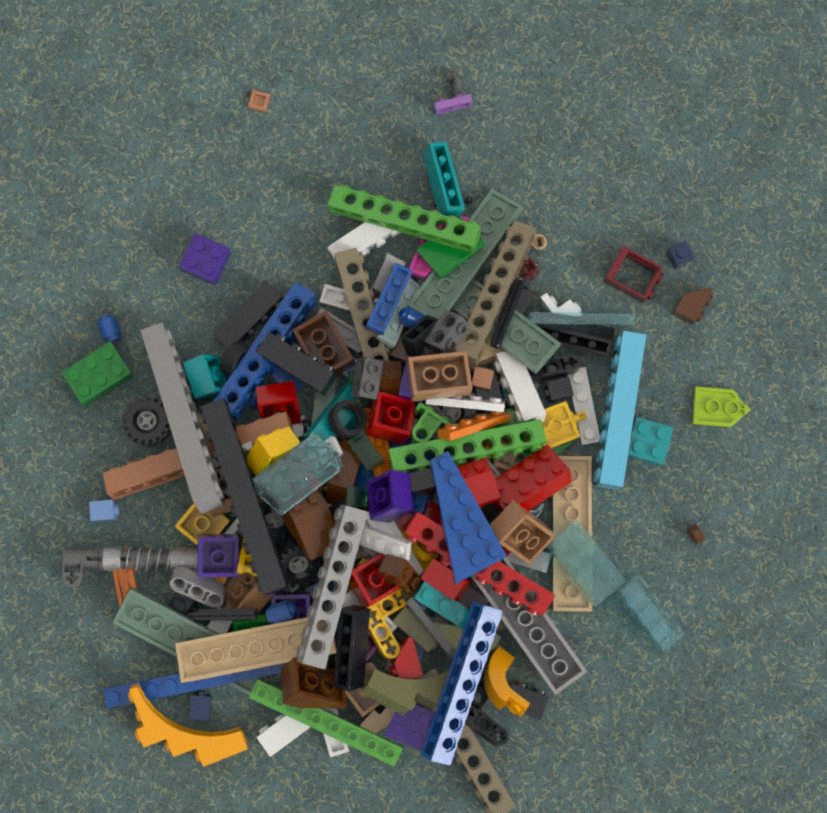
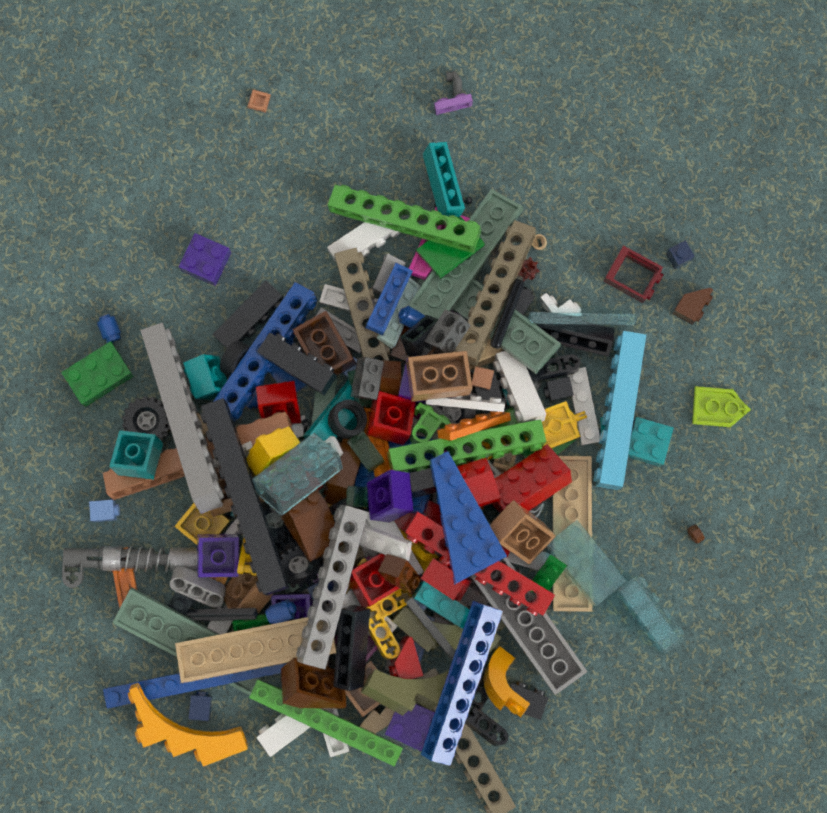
none -> teal brick [109,430,163,480]
none -> green hinge [531,554,567,592]

